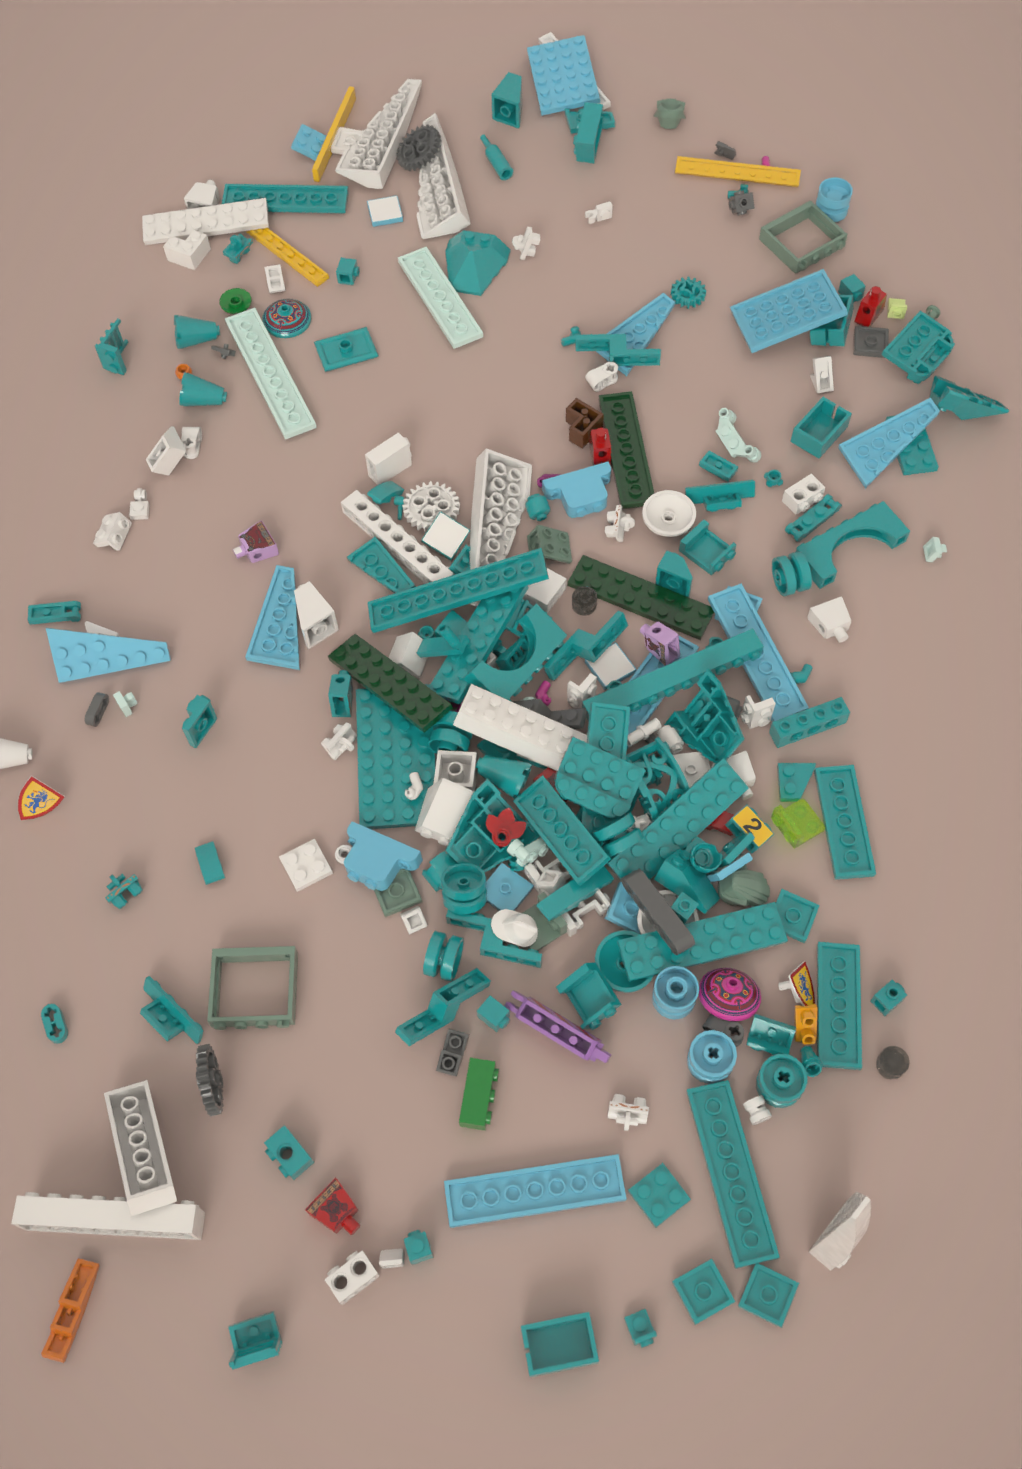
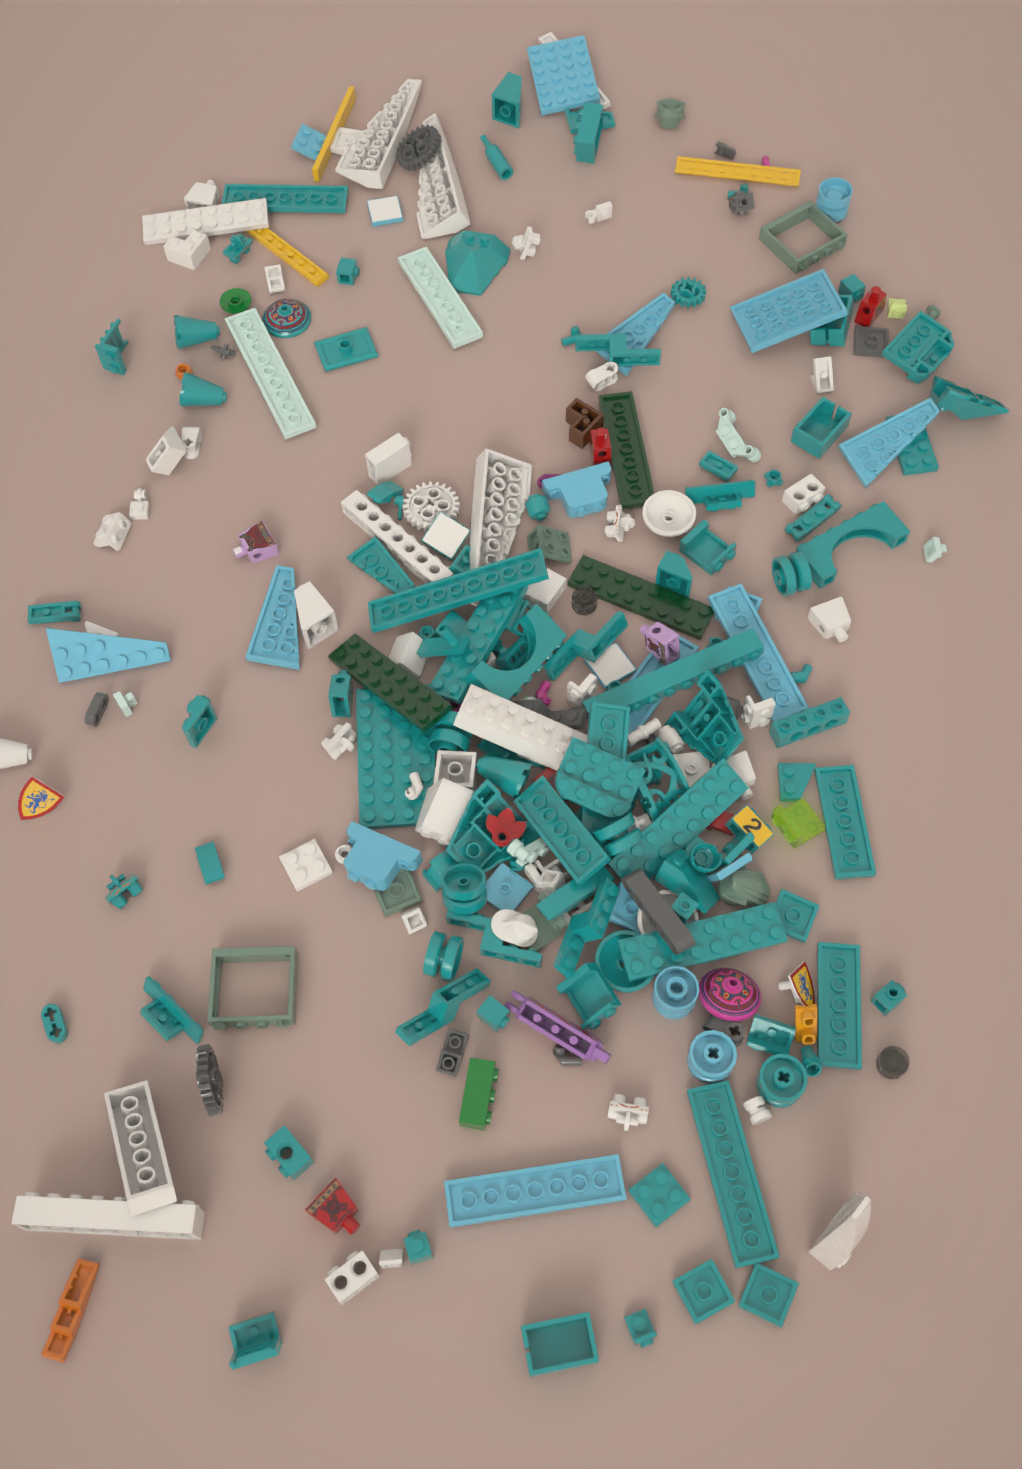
none -> teal bracket [553,877,620,978]
none -> dark grey arm [553,1043,582,1066]

